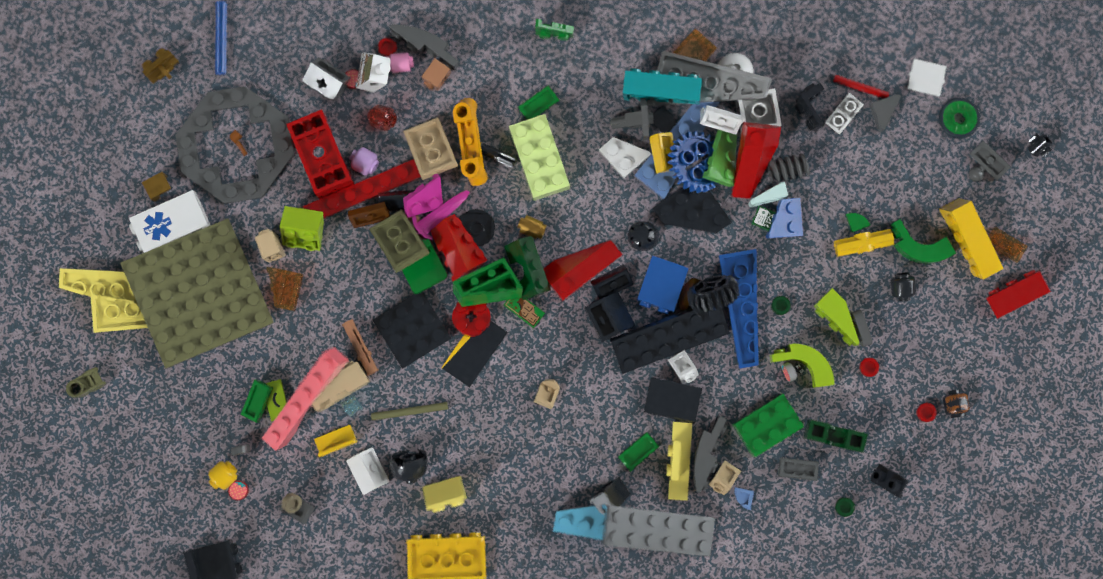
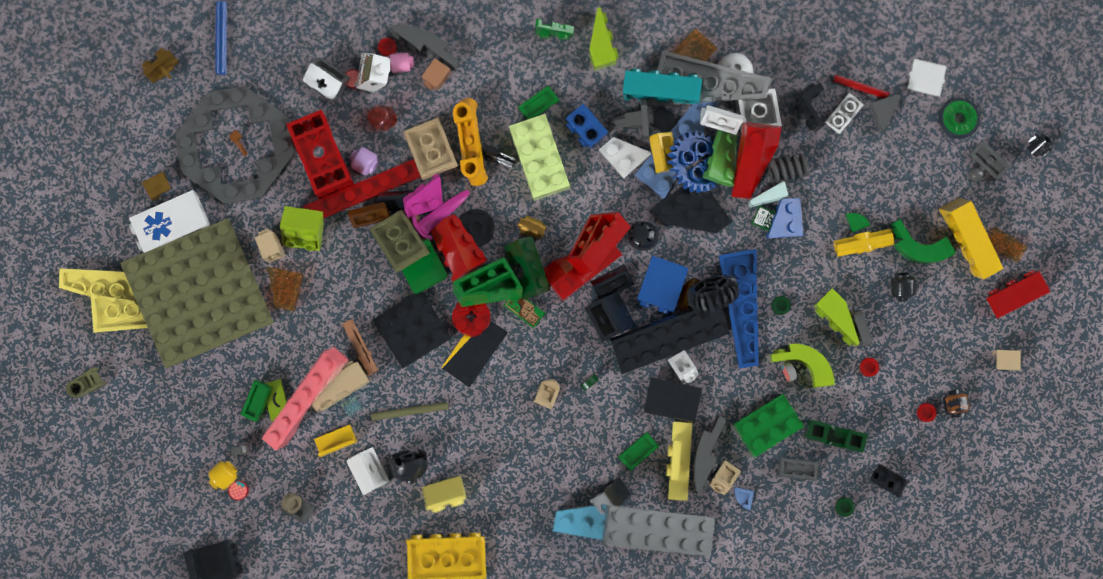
none -> blue brick [566,103,608,150]
none -> red wedge [567,212,631,274]
none -> dark green tile [580,373,599,391]
none -> lime slope [589,7,619,71]
none -> tan panel [993,350,1021,371]

